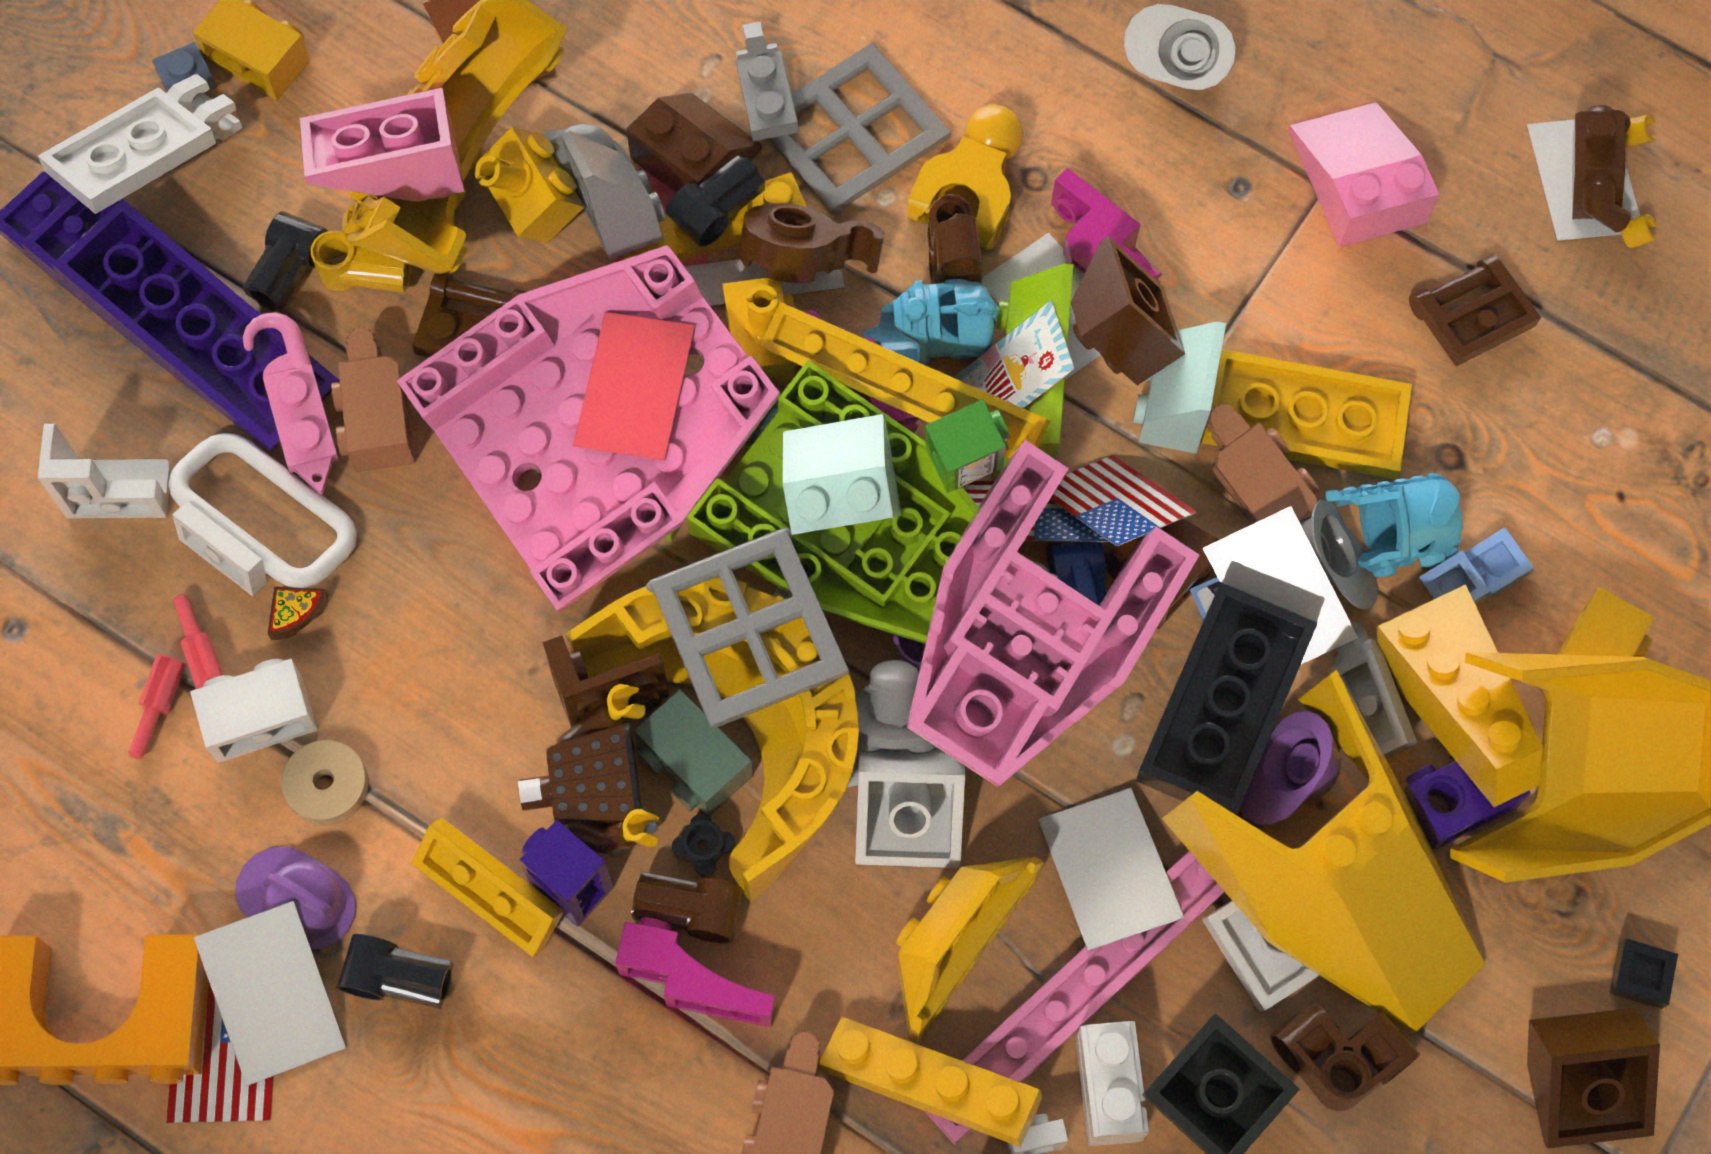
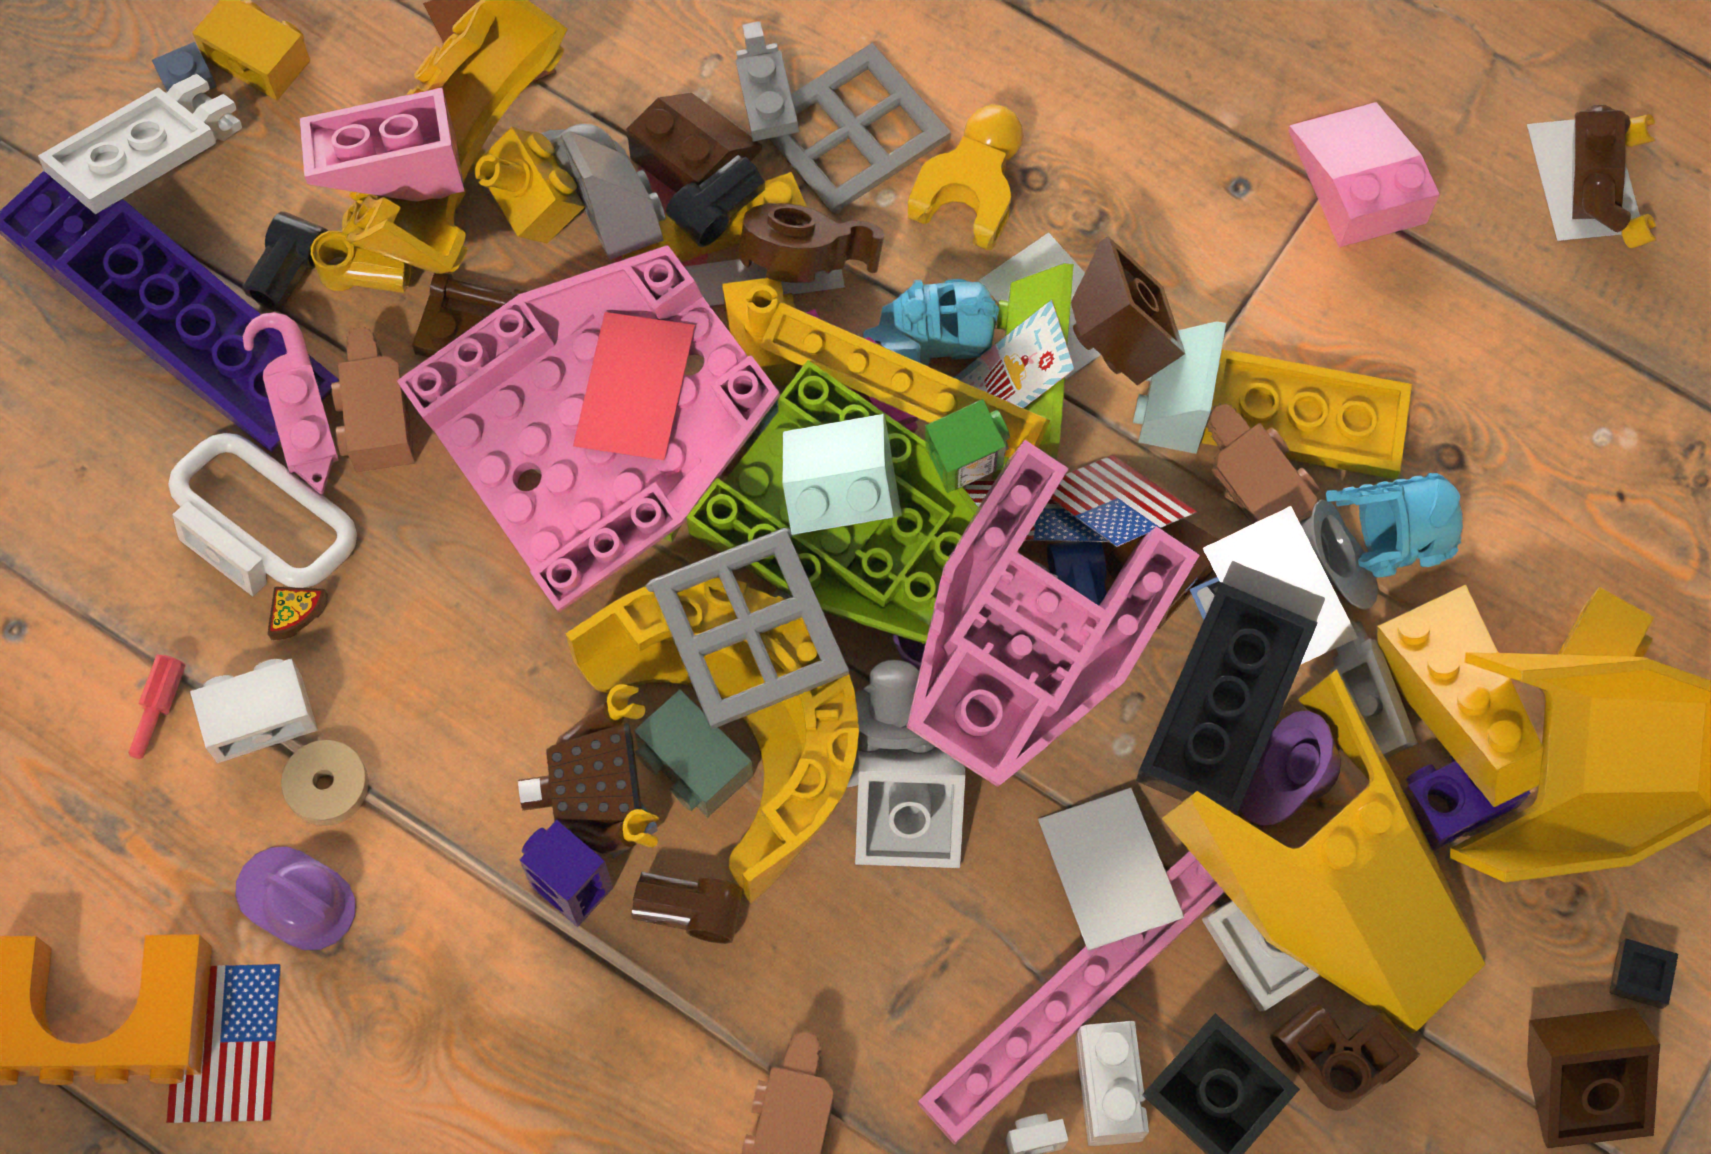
white panel [38,424,172,519] -> none
coral axle [173,594,223,689] -> none
white sticker [193,901,346,1086] -> none
black piece [337,934,453,1009] -> none
yellow plate [411,817,564,957] -> none
reddish brown bracket [542,635,669,727] -> none
dark pink slope [615,918,776,1028] -> none
black plate [672,814,735,876] -> none
yellow plate [819,1017,1042,1147] -> none
yellow wedge [895,856,1044,1044] -> none
reddish brown piece [927,194,982,284] -> none
dark pink plate [1051,168,1163,283] -> none
white piece [1124,4,1236,90] -> none
reddish brown plate [1409,255,1541,366] -> none
light blue slope [1419,527,1534,605] -> none

